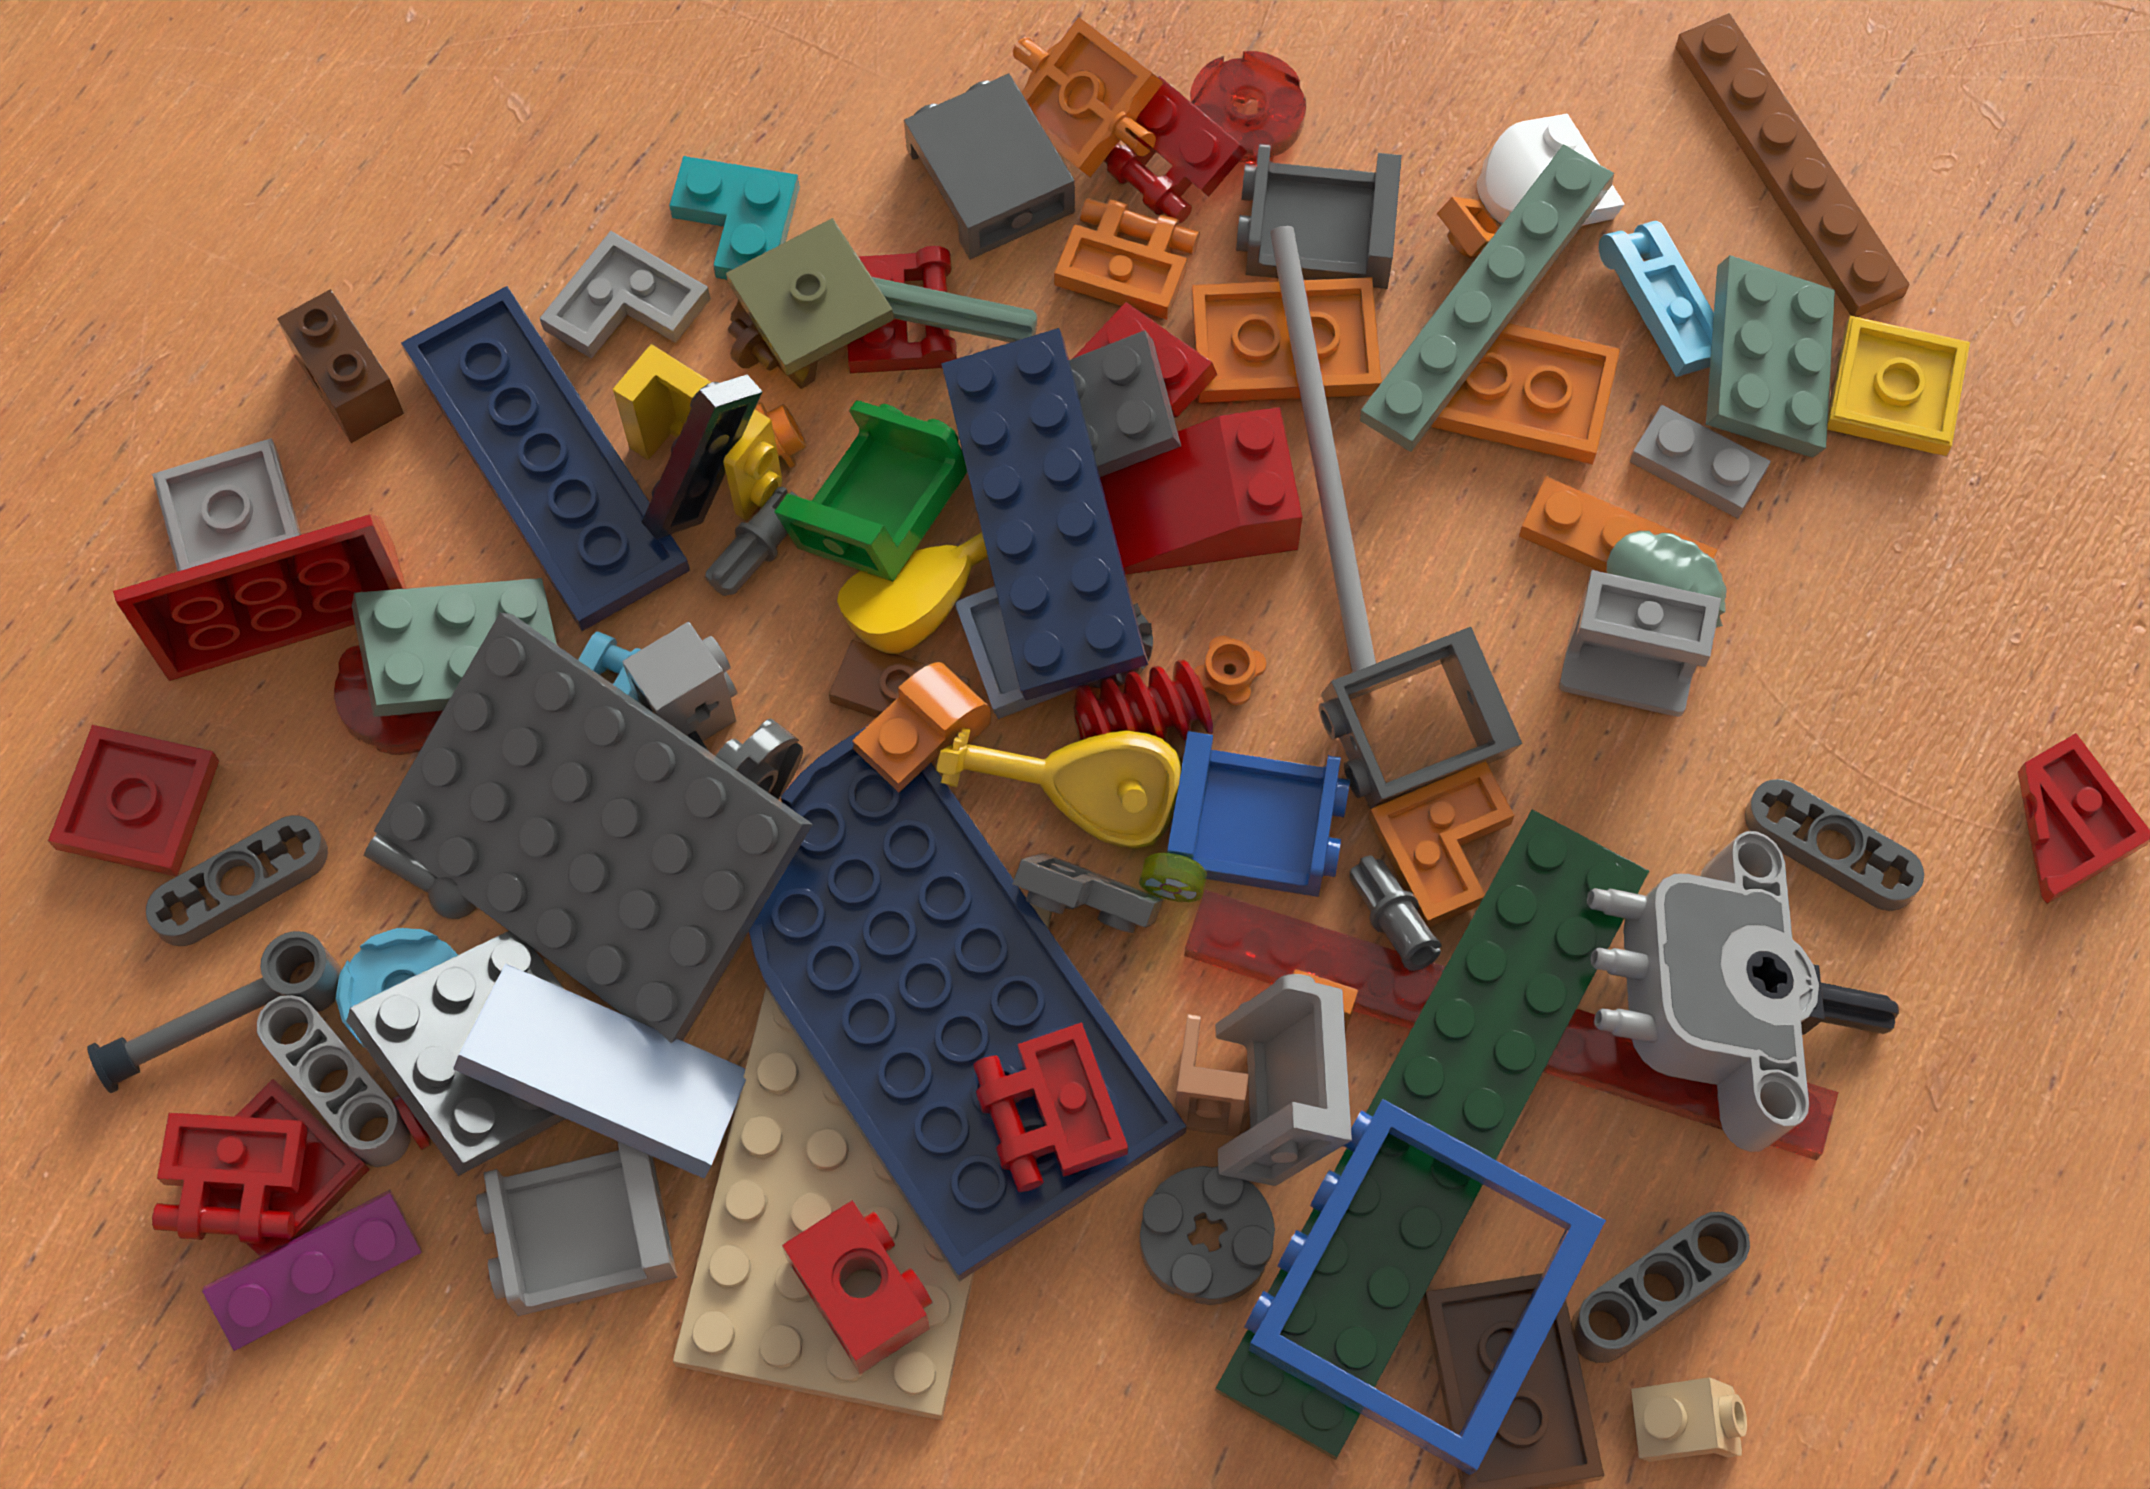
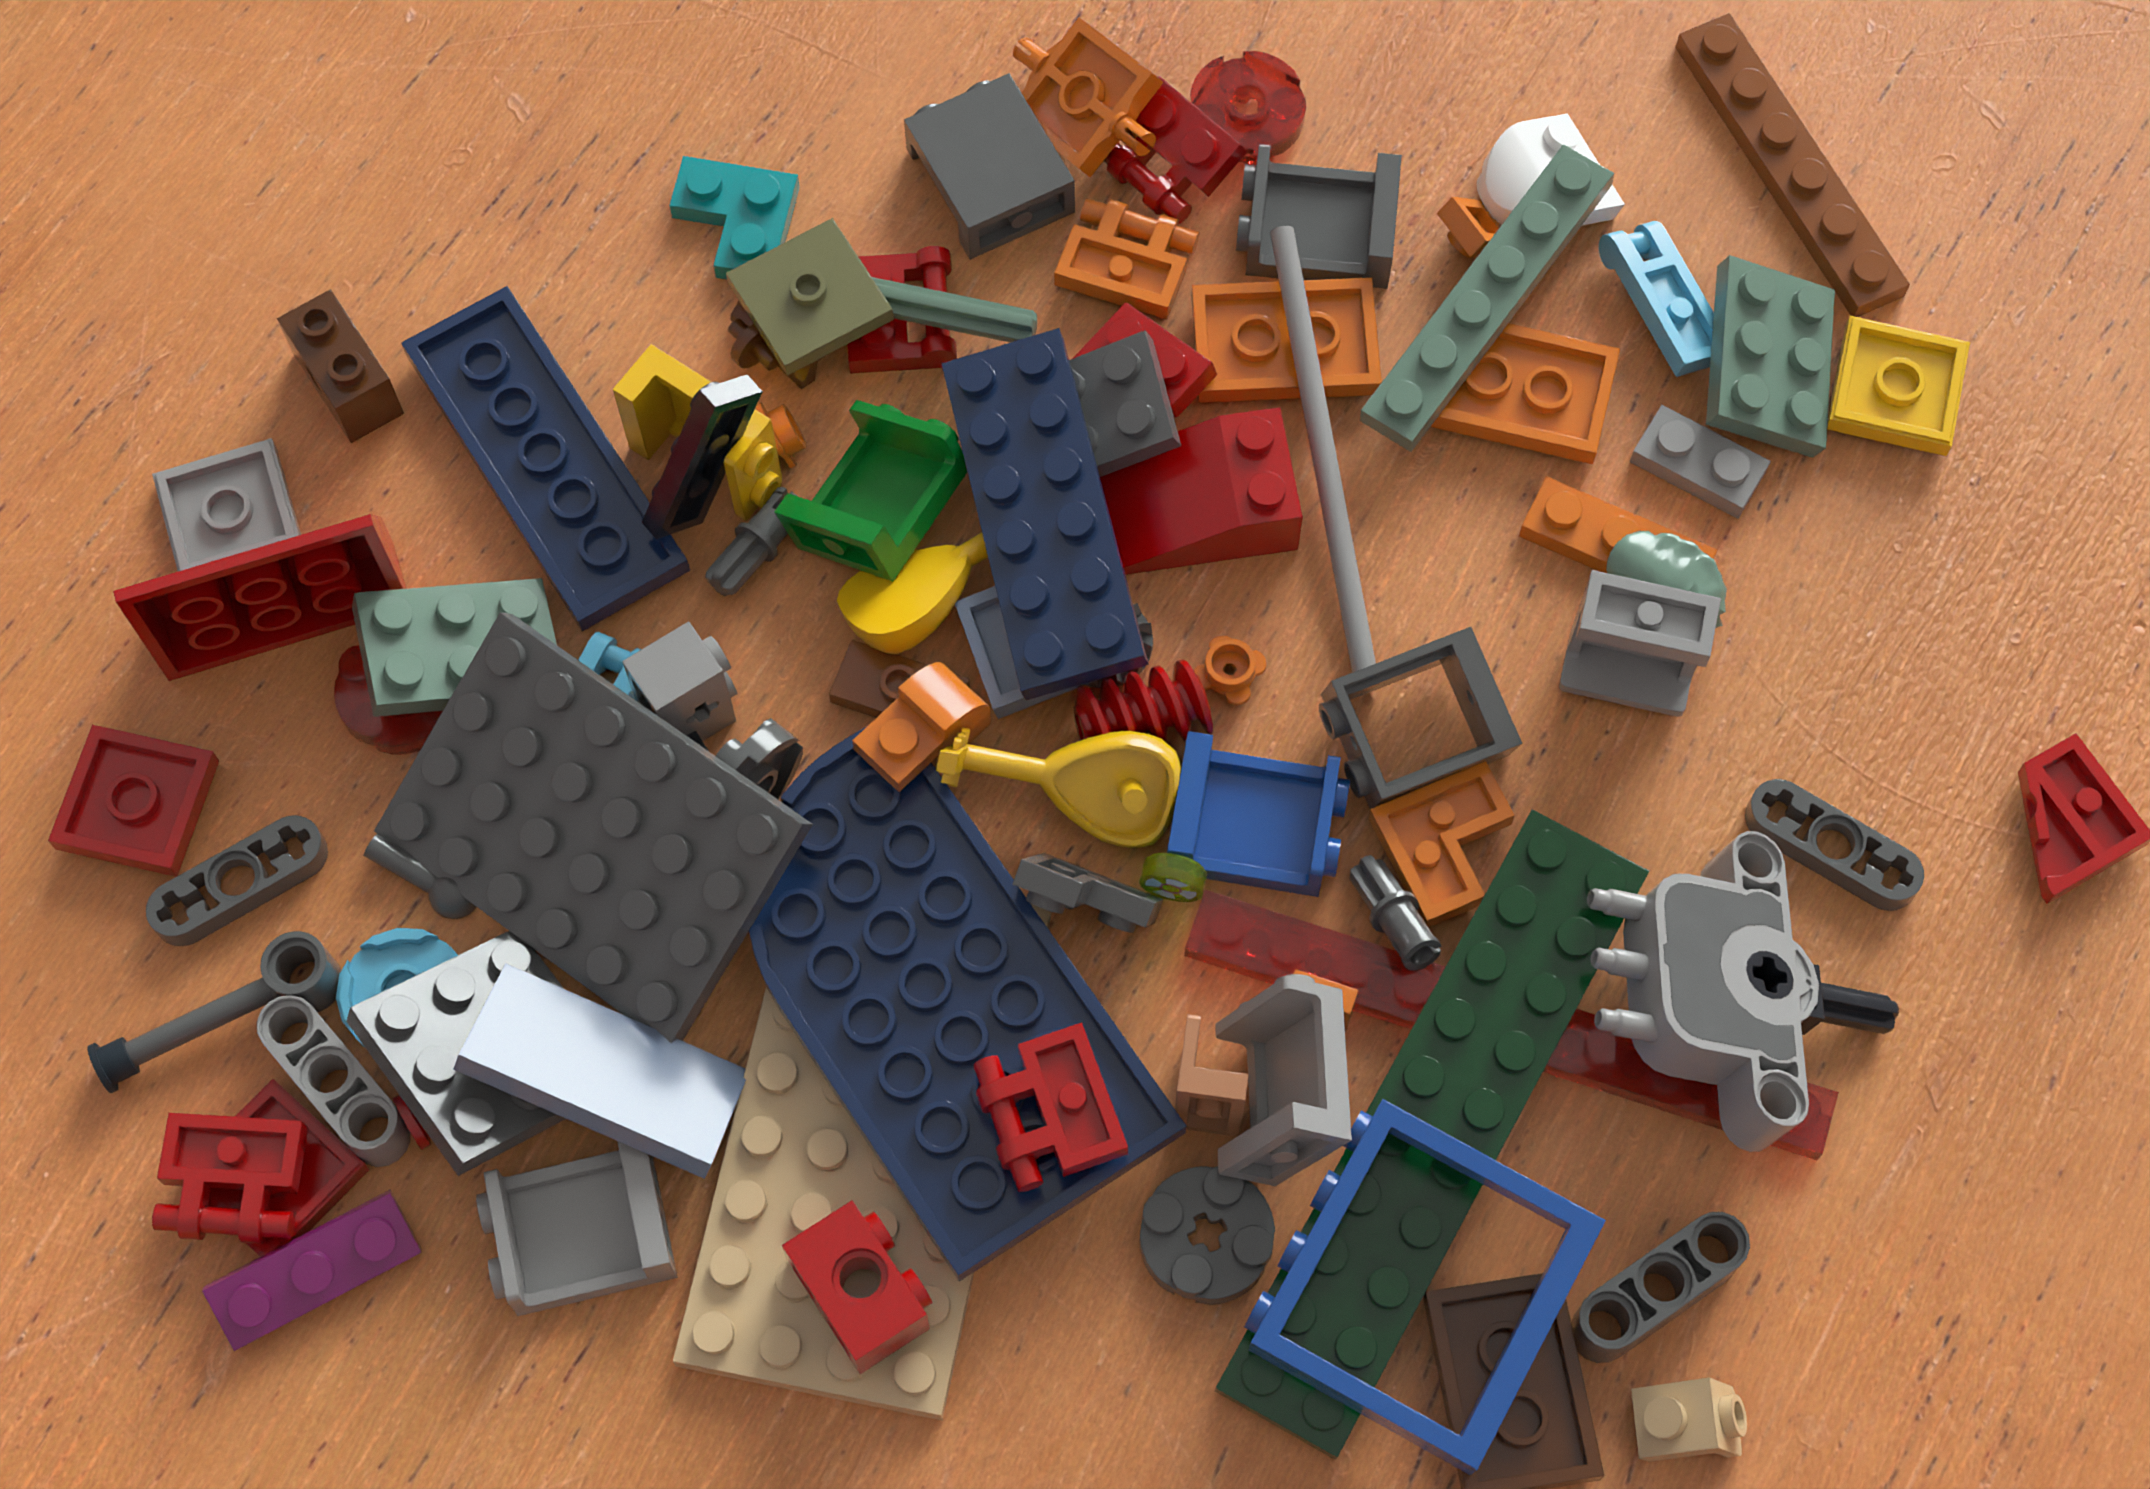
light grey plate [540,231,711,359] -> none

